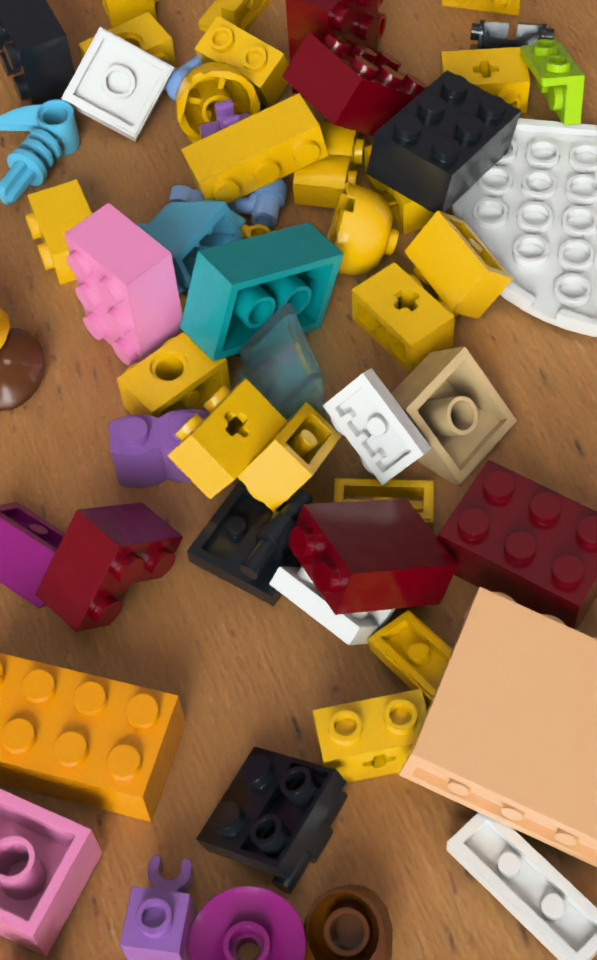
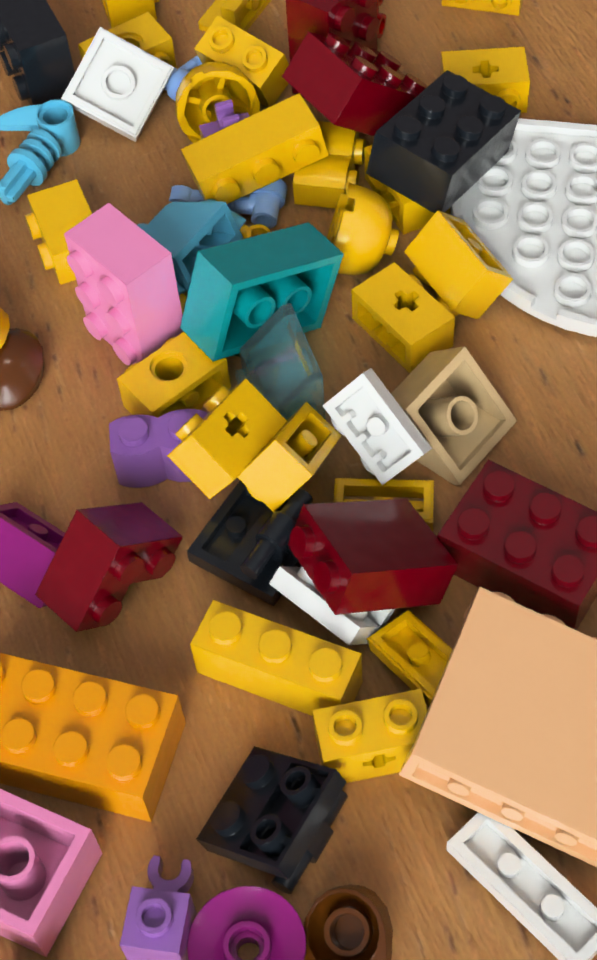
black hinge [469,19,554,50] -> none
lime bracket [520,39,585,125] -> none
none -> yellow brick [190,600,363,716]

